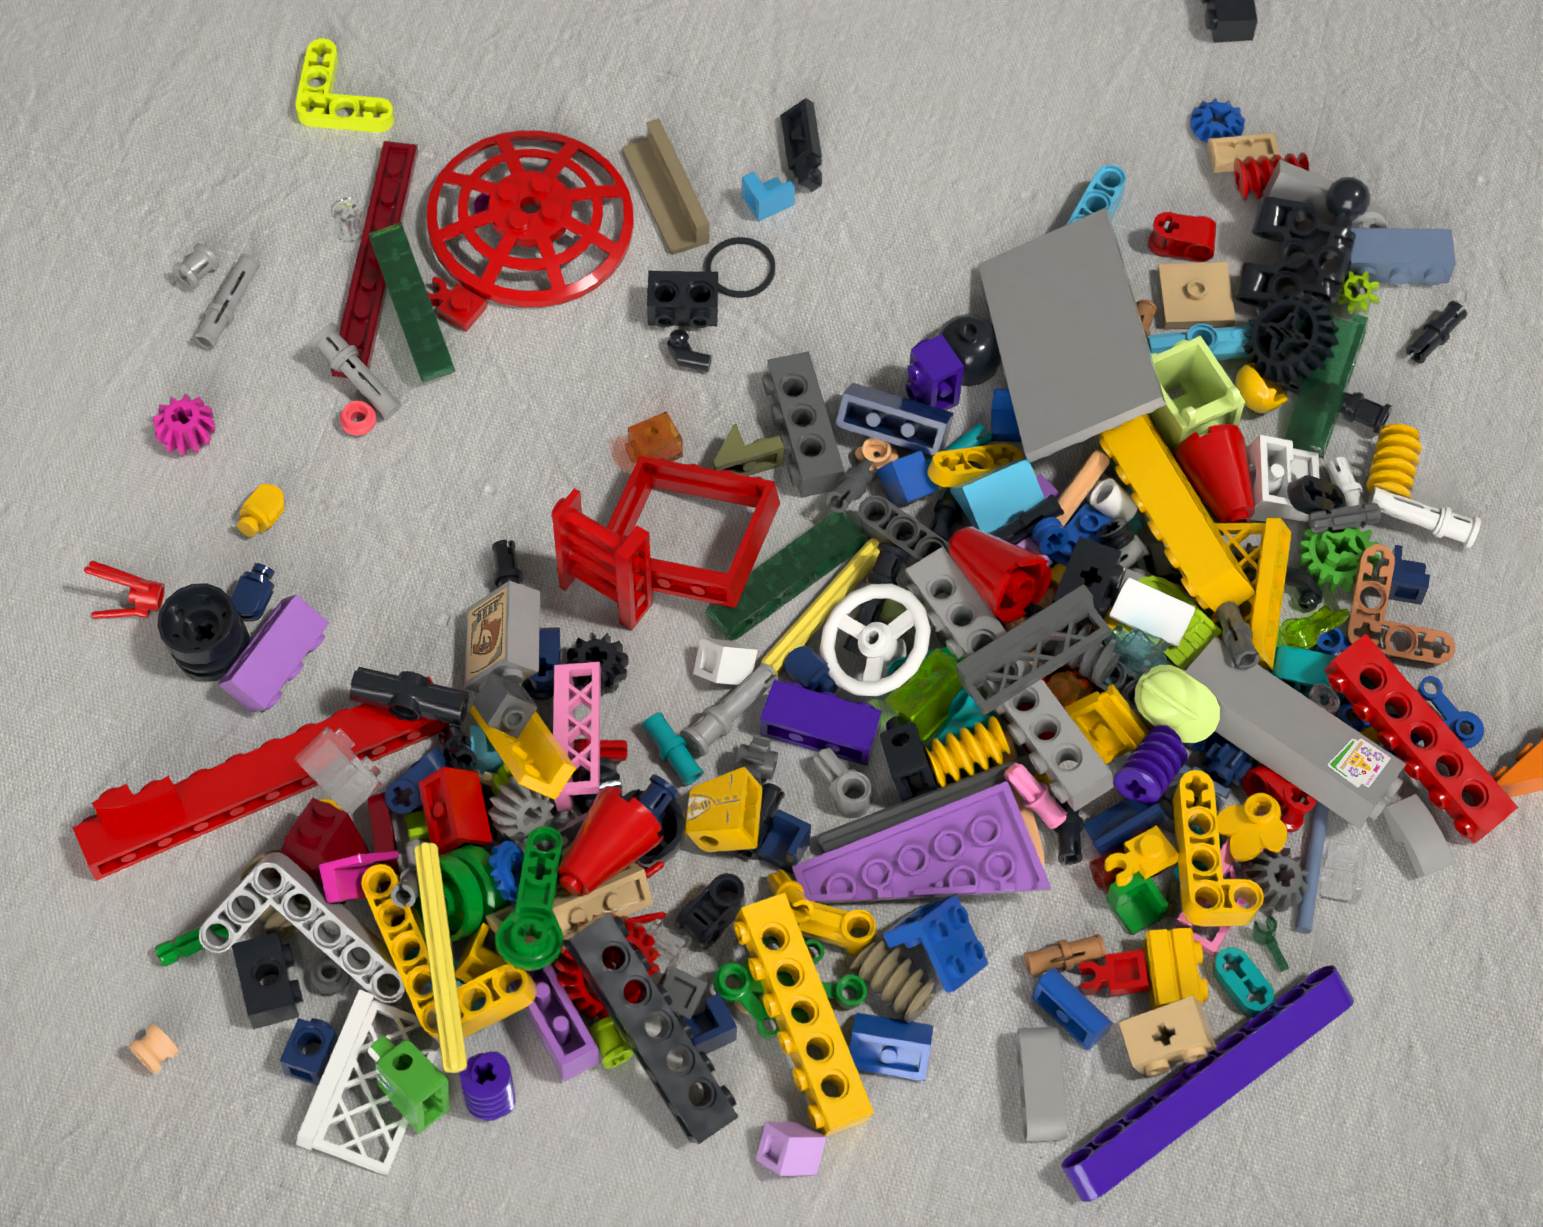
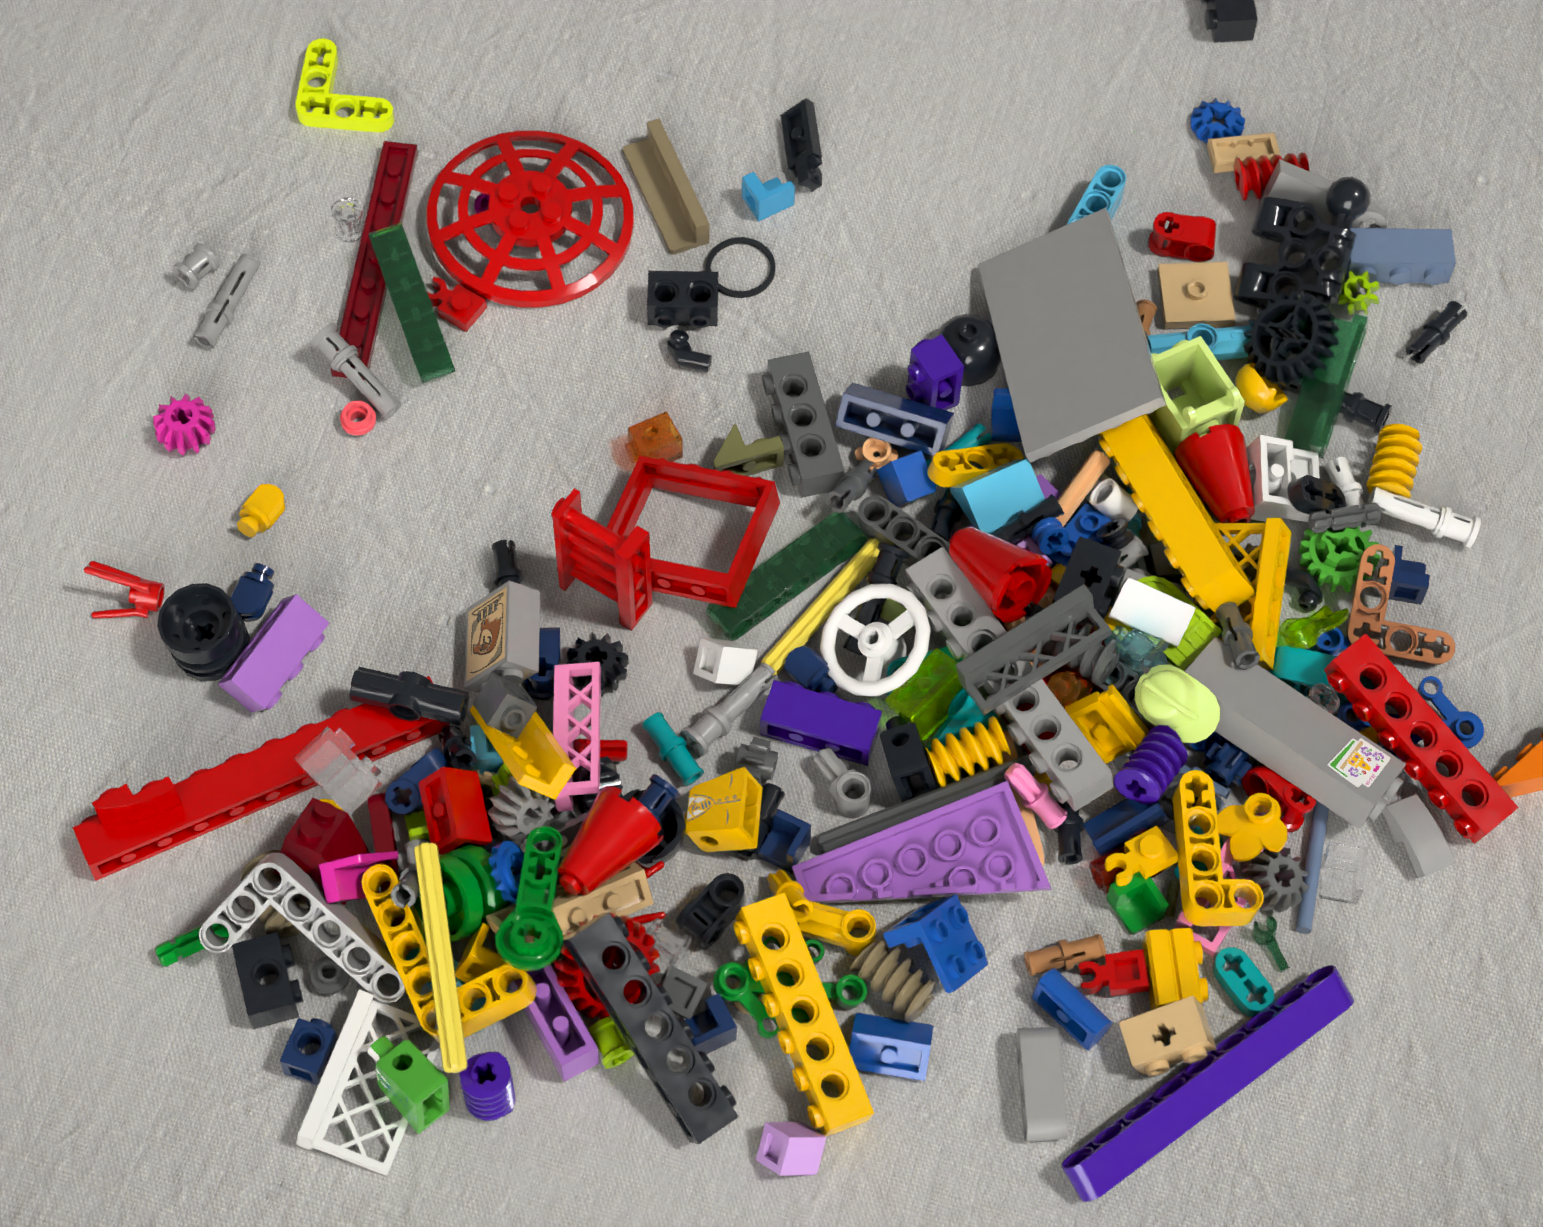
light nougat wheel [128,1023,179,1074] -> none

